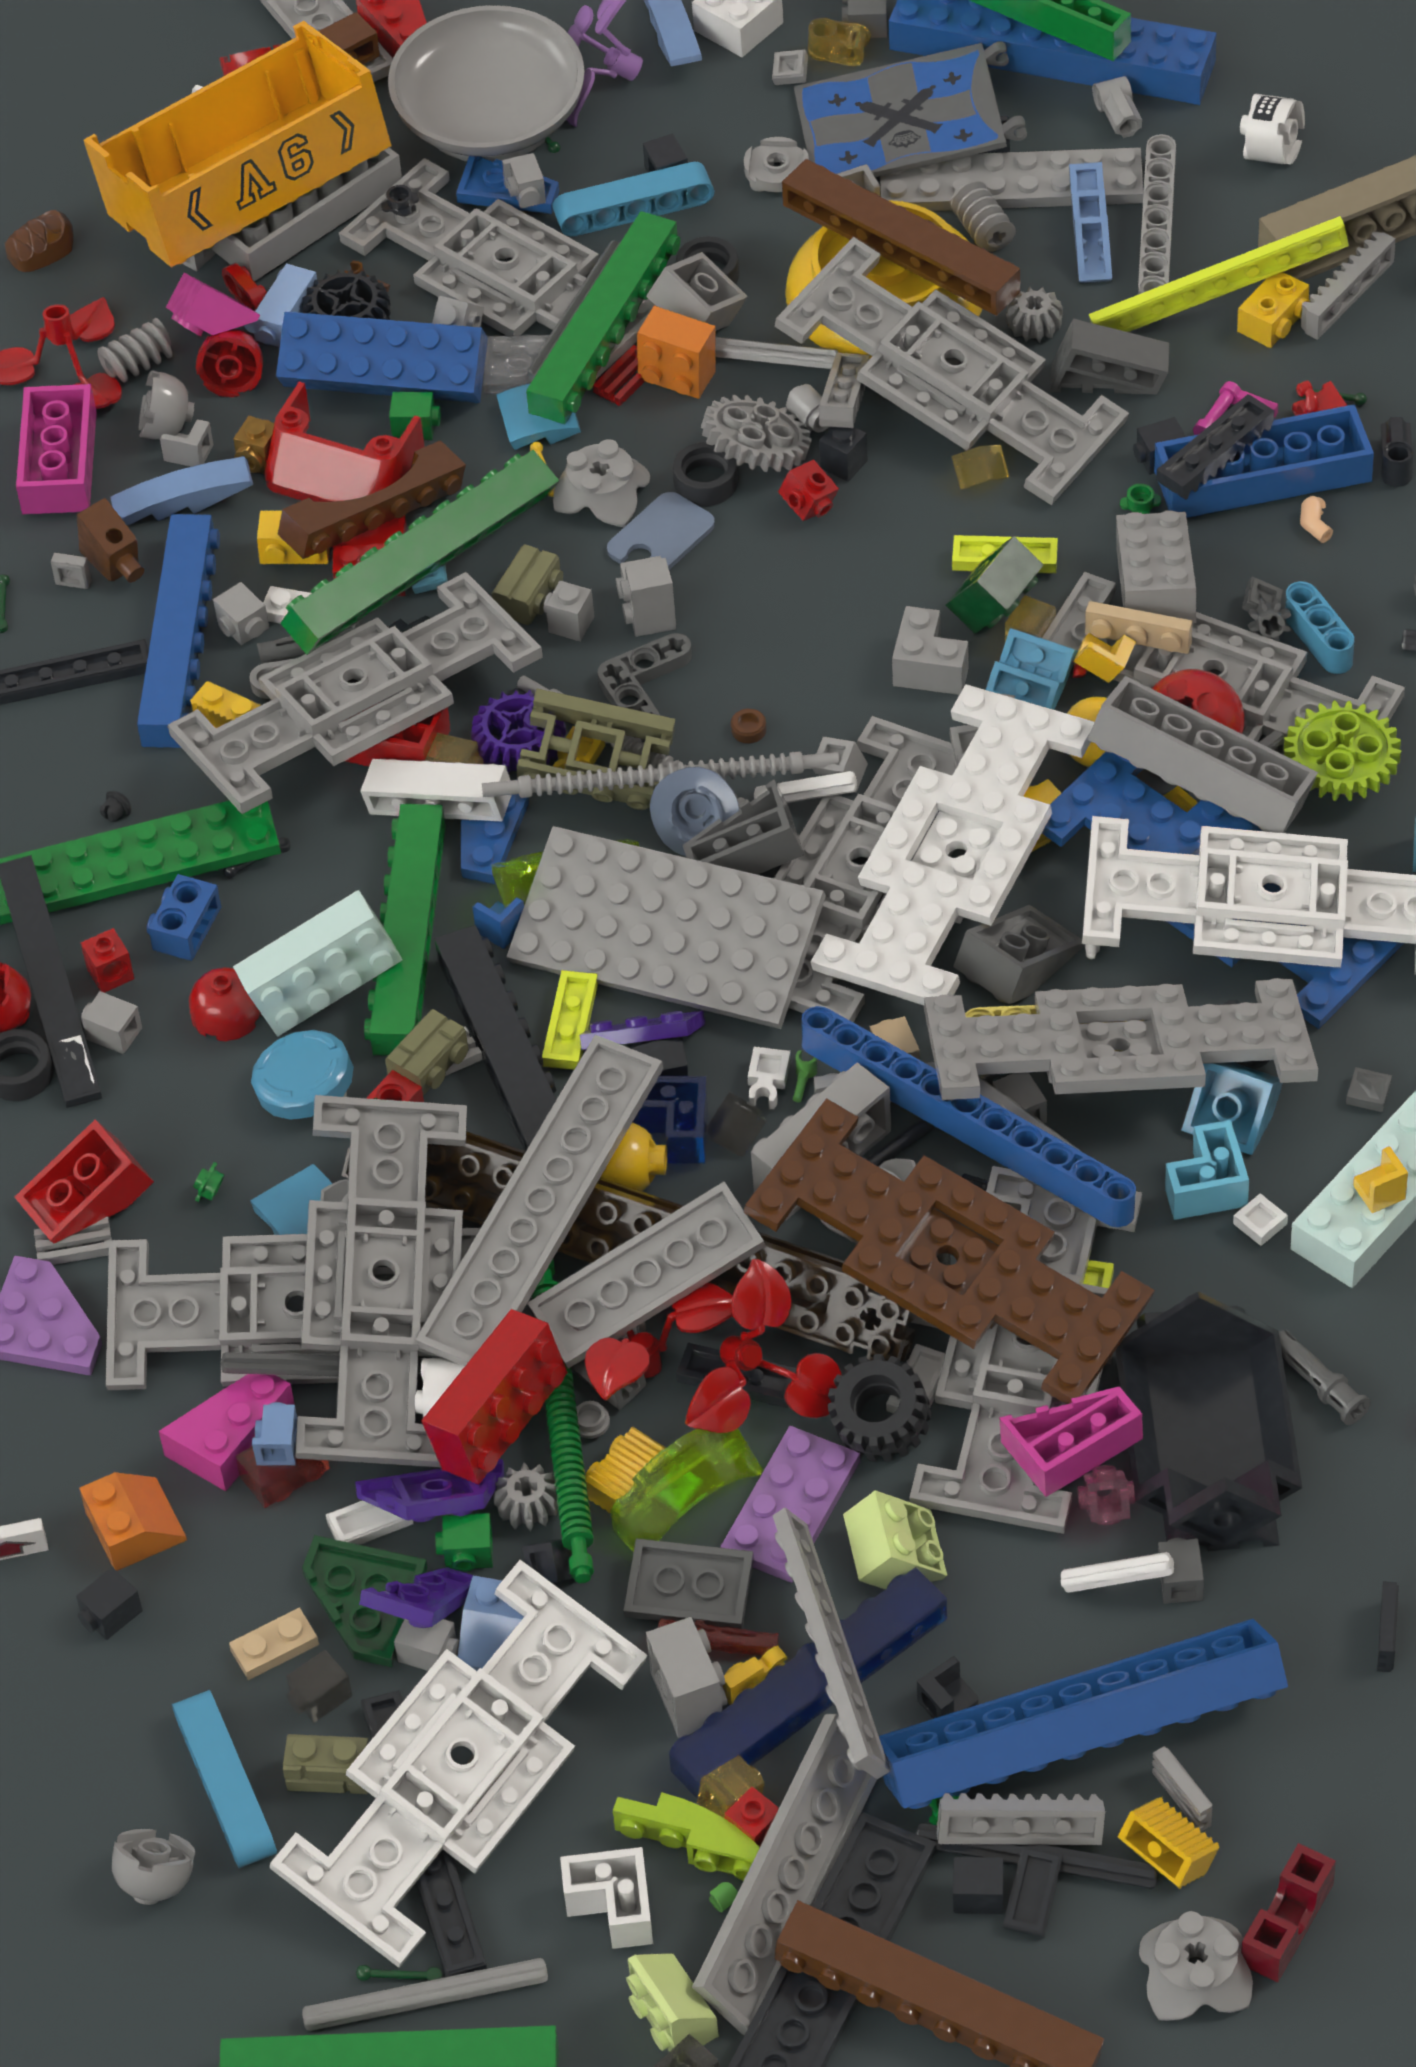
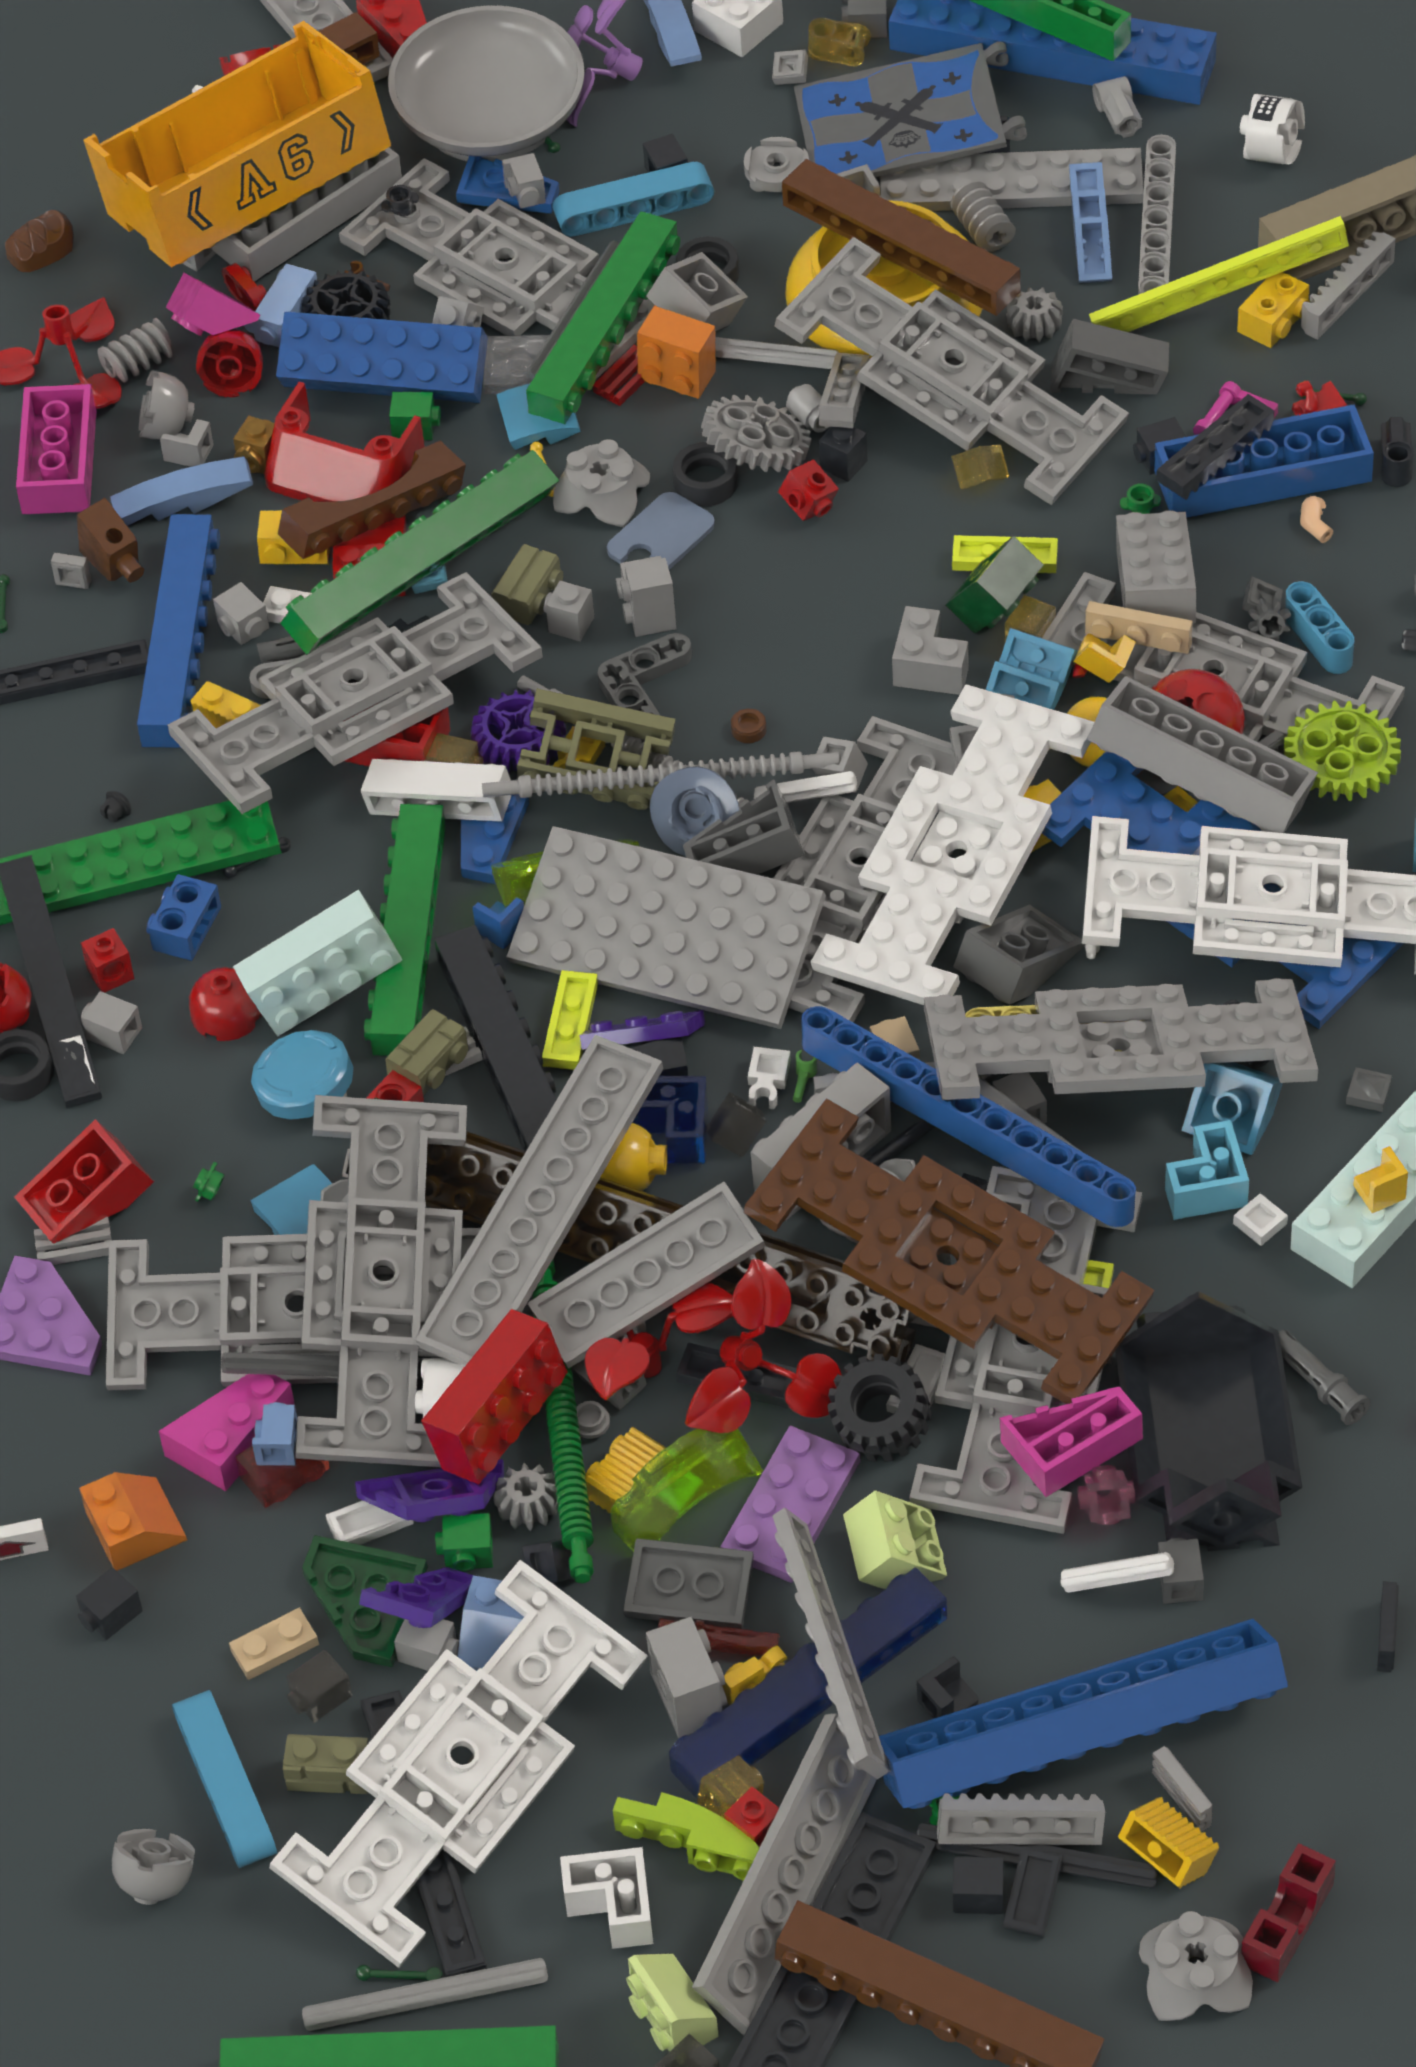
bright green hand [709,1882,738,1913] -> none

